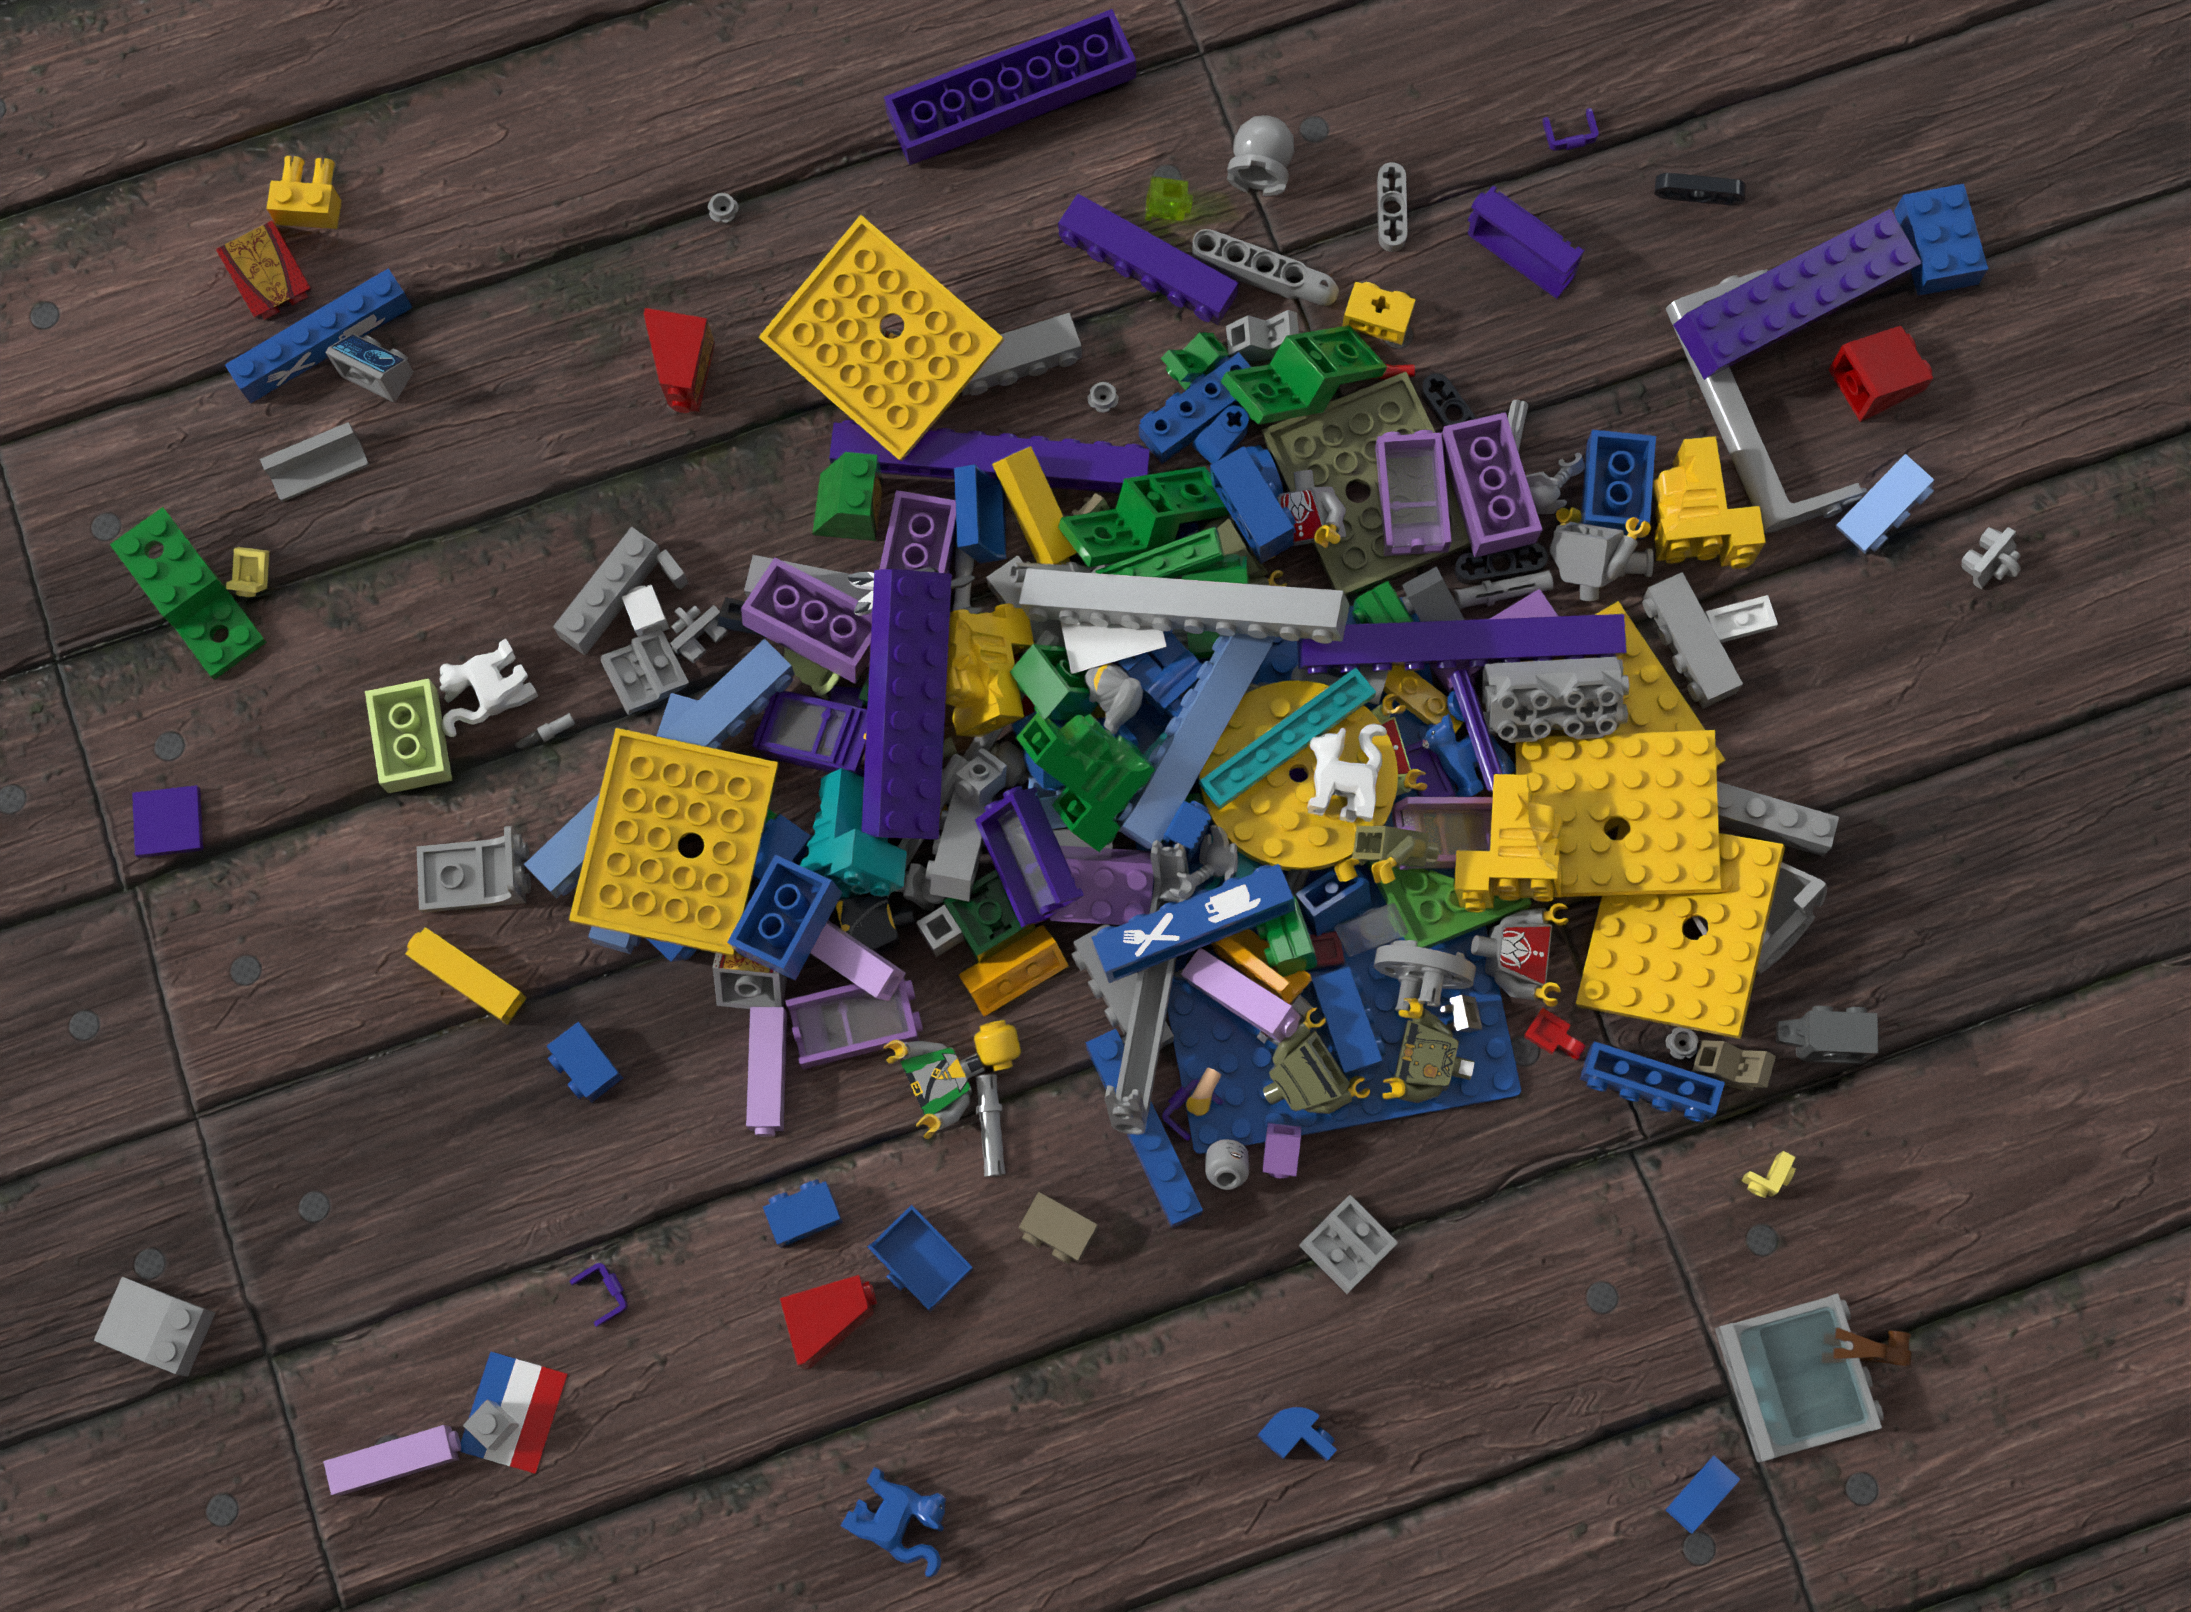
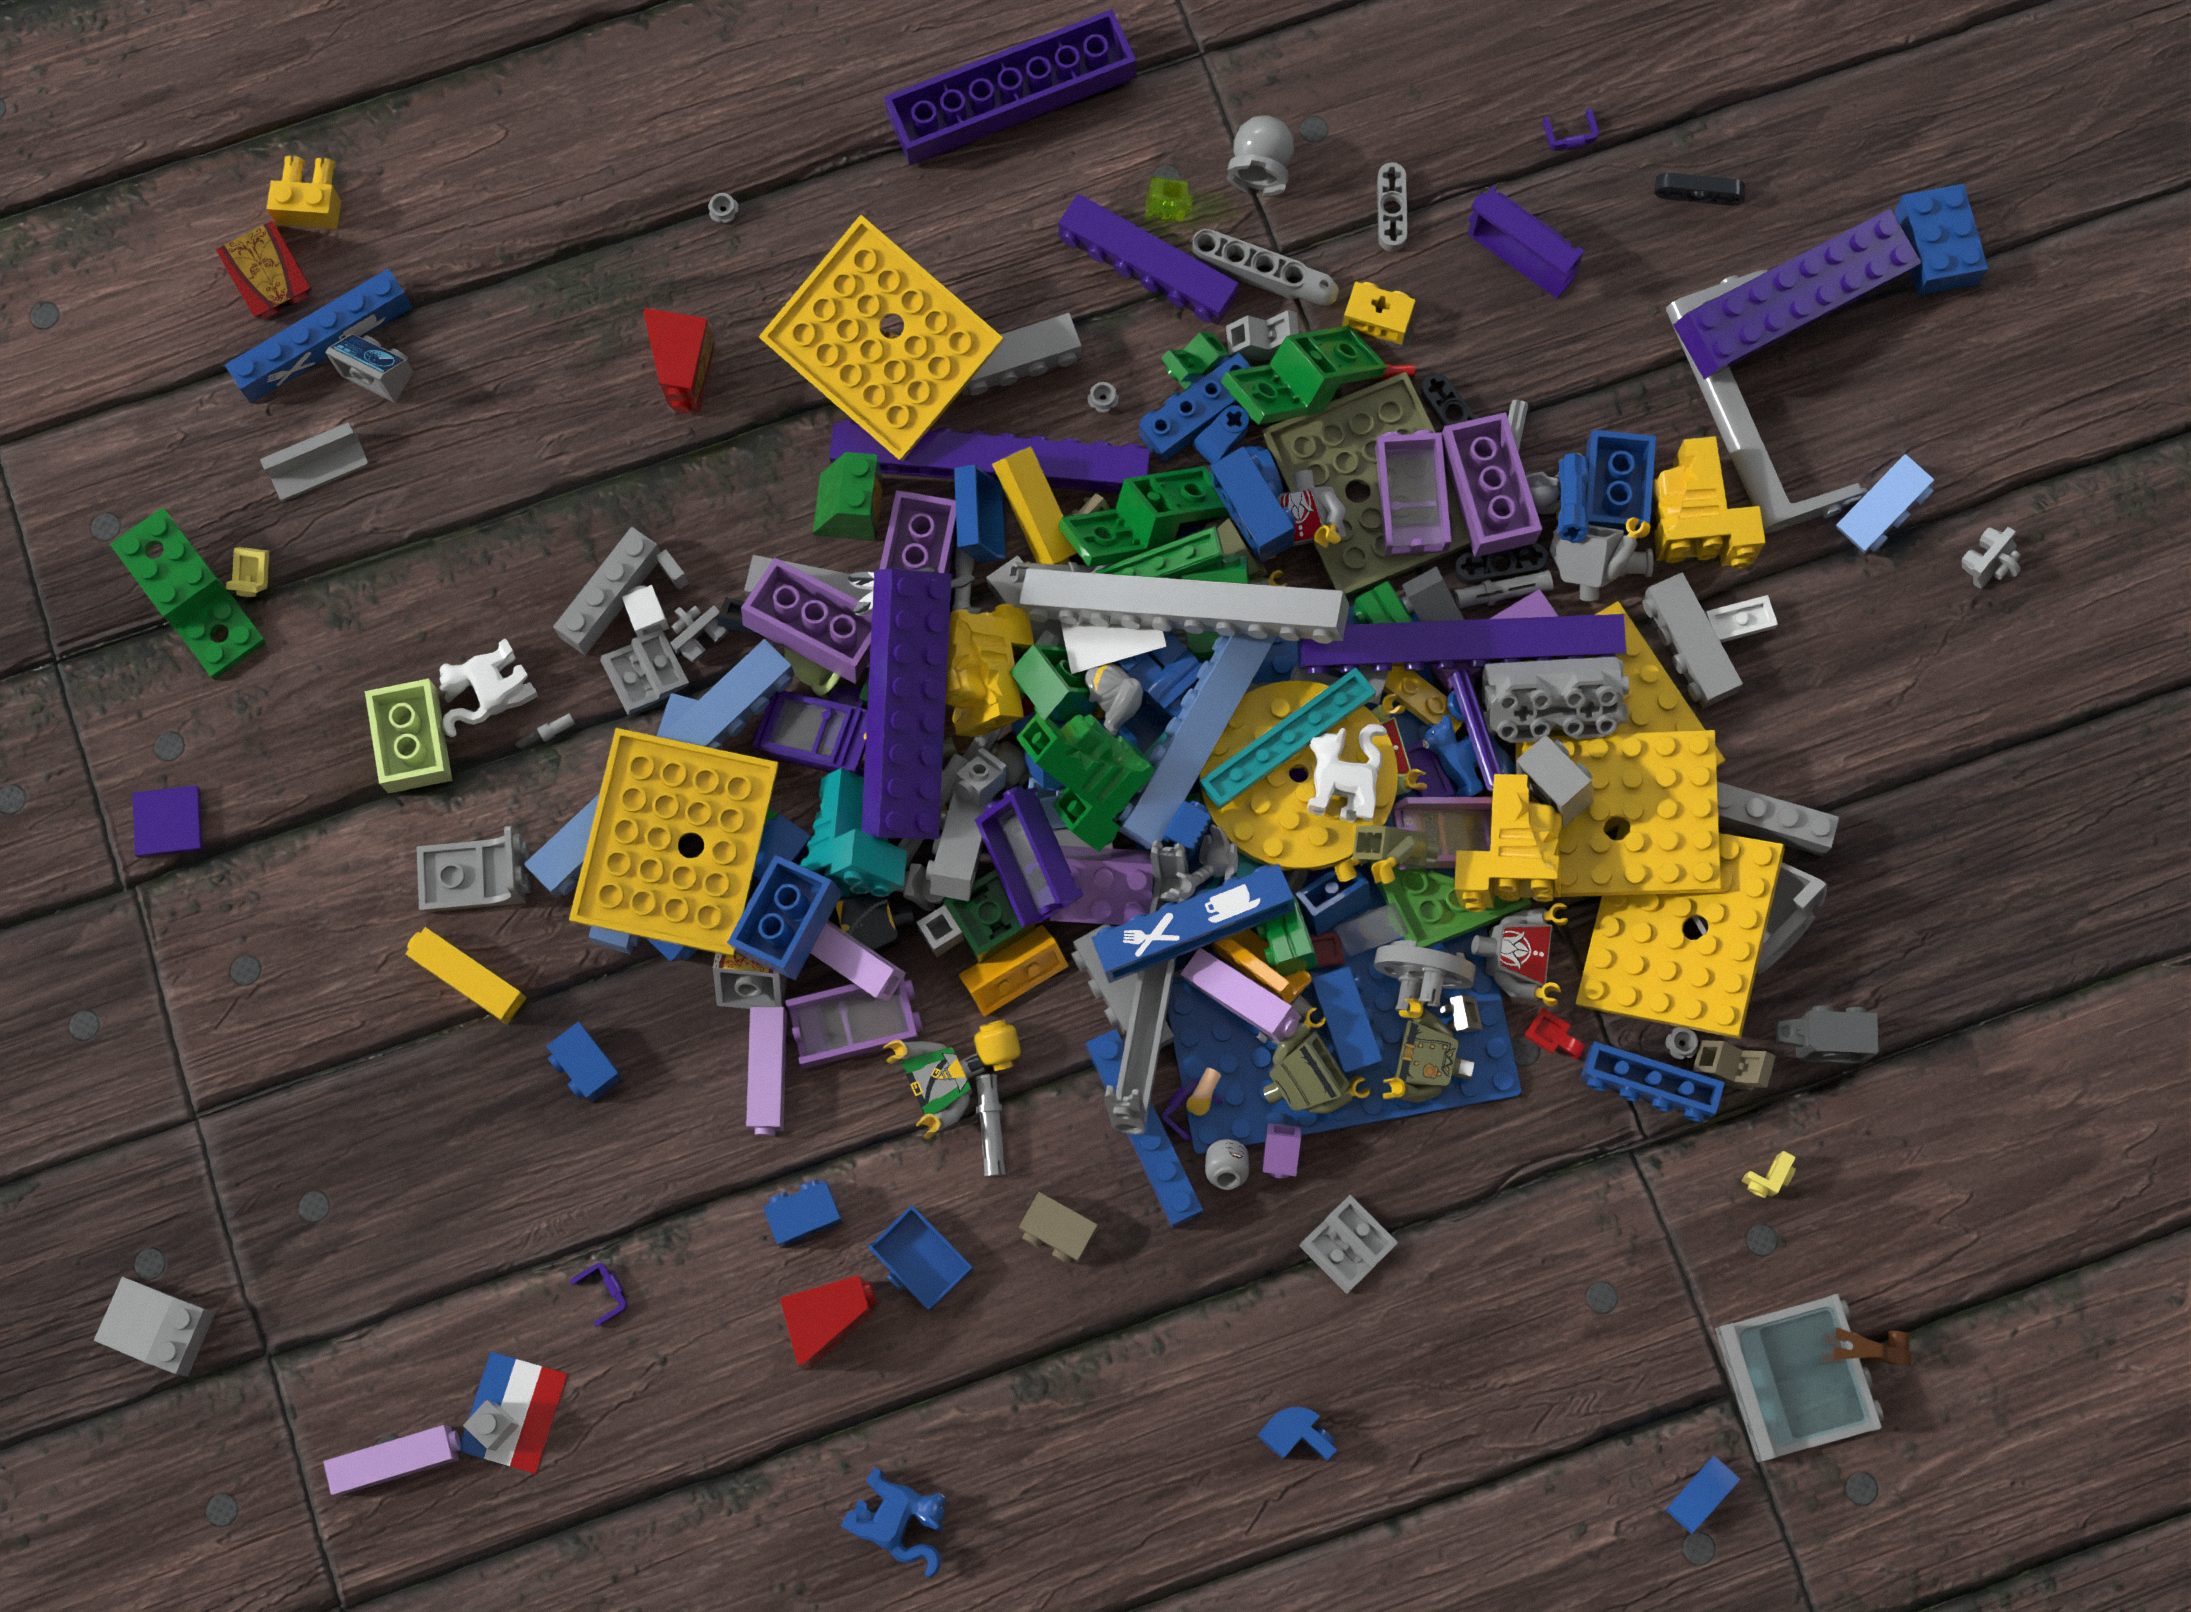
red slope [1828,326,1933,422] -> none
none -> light grey brick [1516,735,1594,828]
none -> blue axle [1558,453,1589,543]

